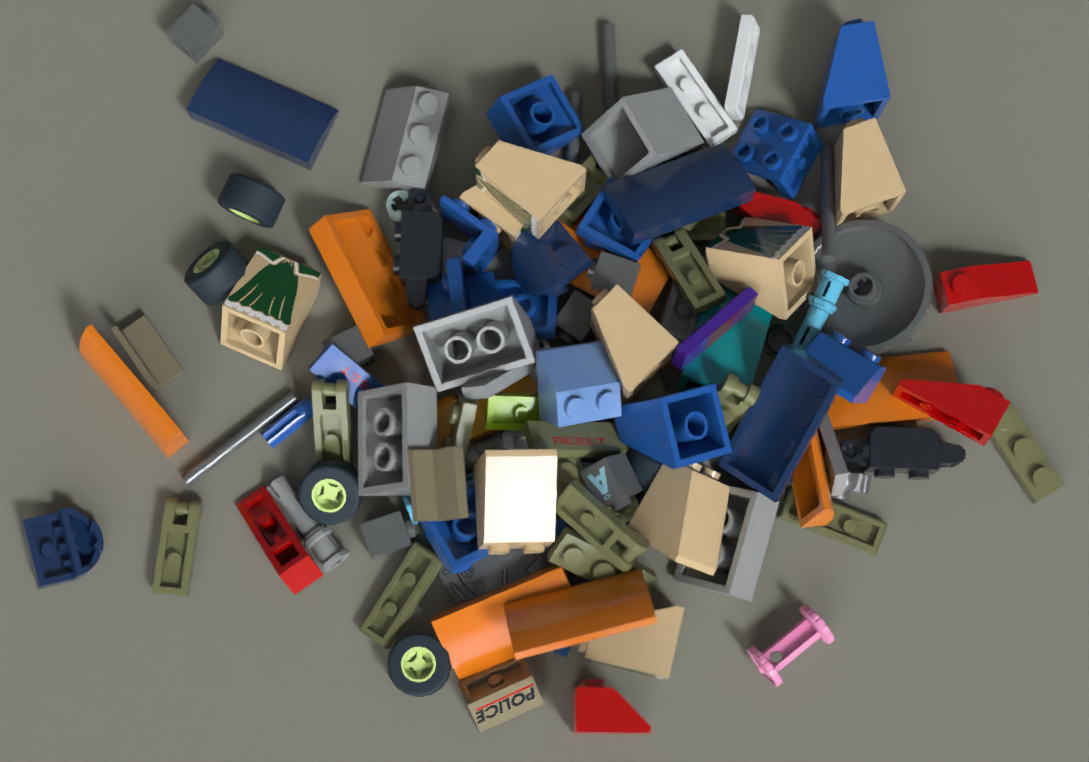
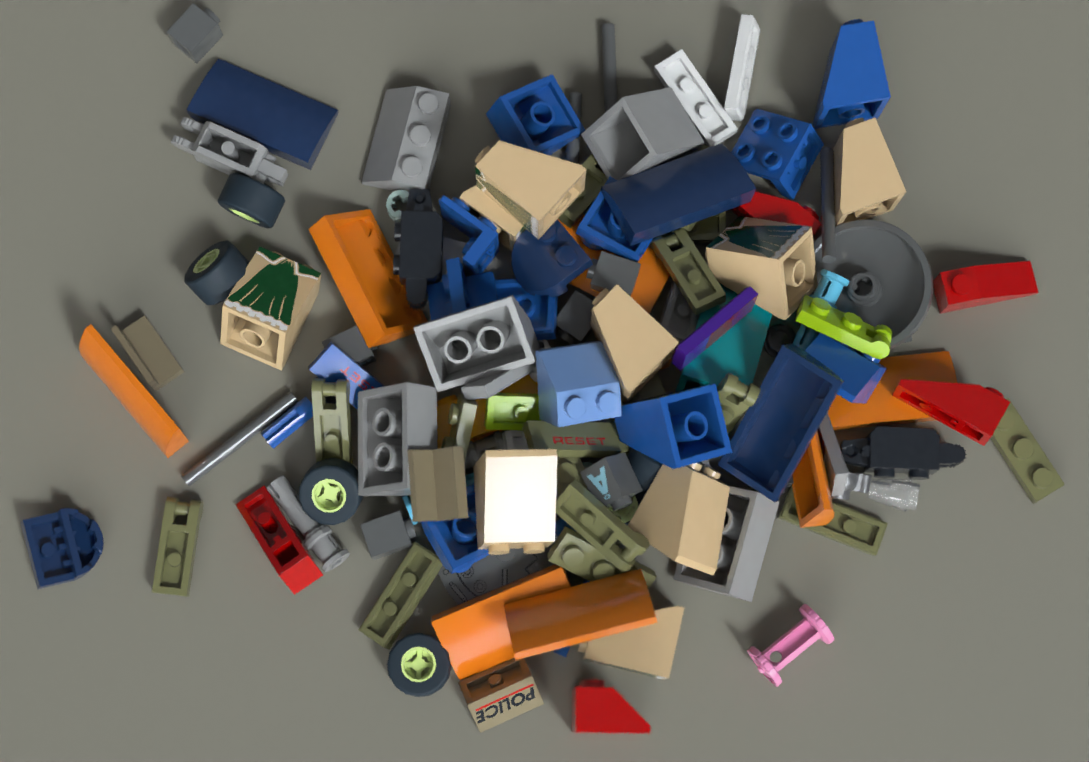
none -> light grey hinge [171,117,288,187]
none -> lime plate [795,294,892,359]
none -> clear cone [868,479,920,512]

